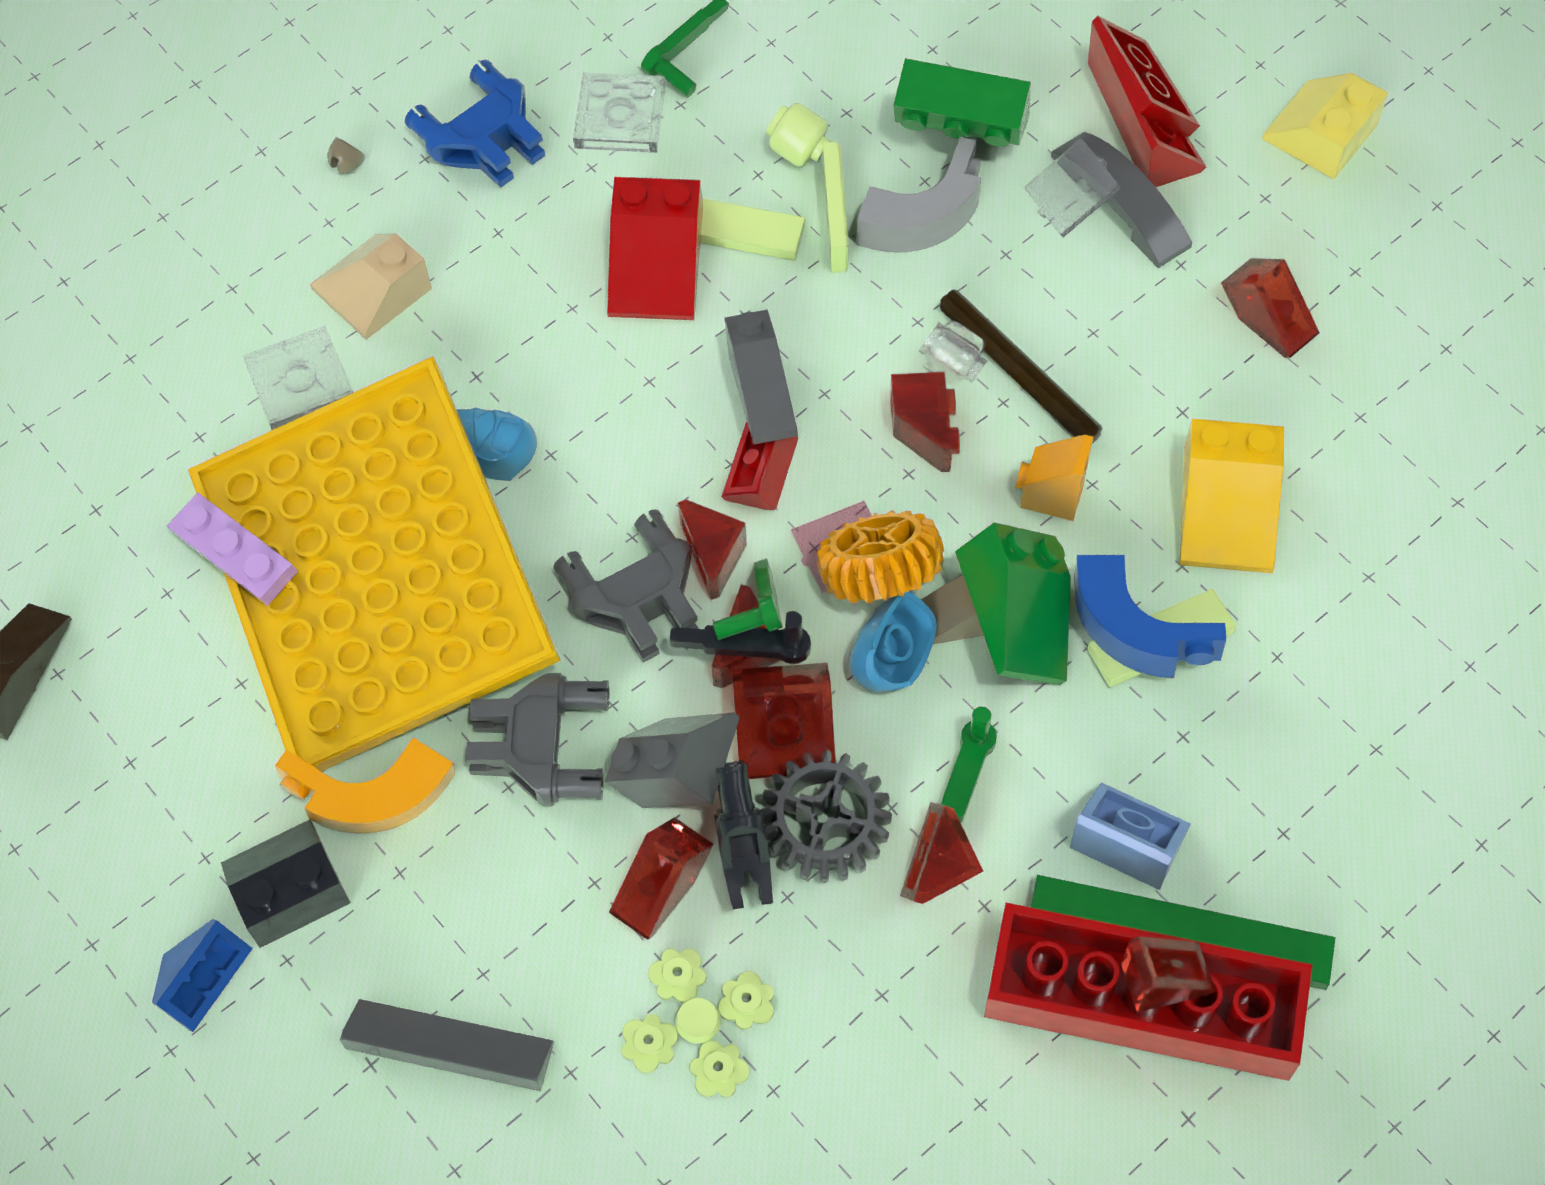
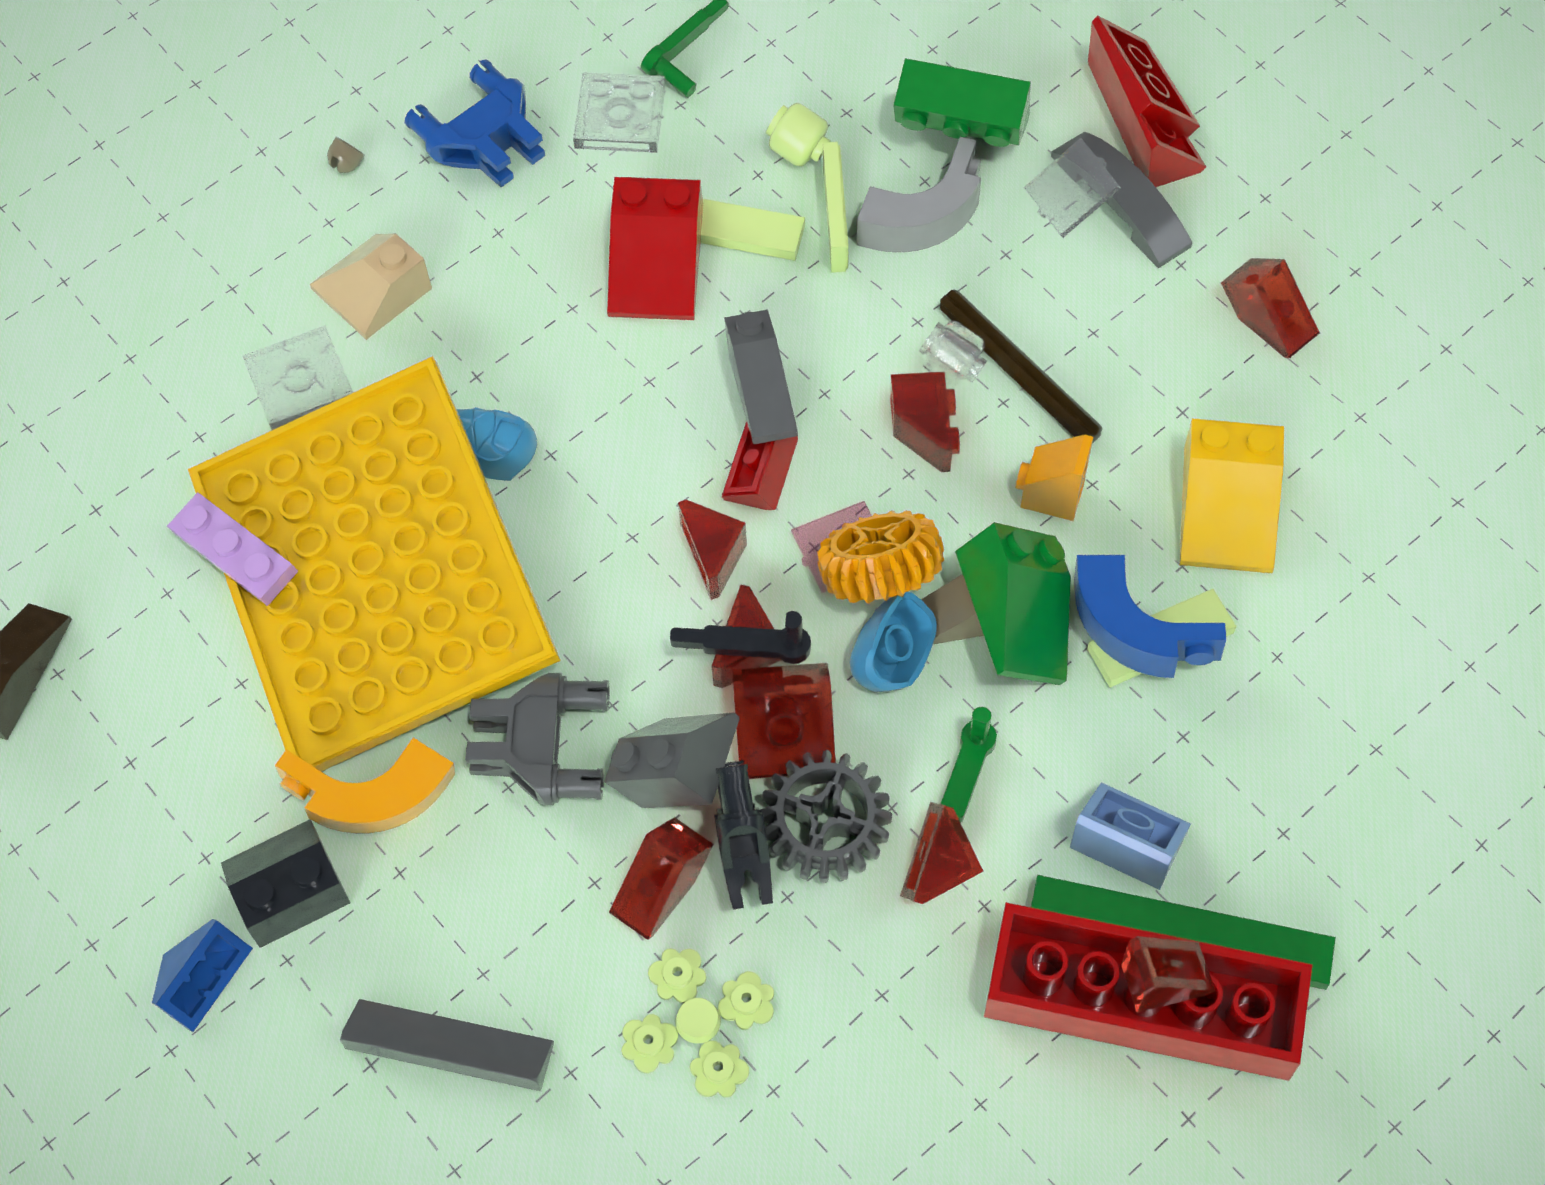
dark grey connector [553,509,699,663] -> none
green piece [713,558,783,640] -> none
light yellow slope [1262,73,1388,179] -> none

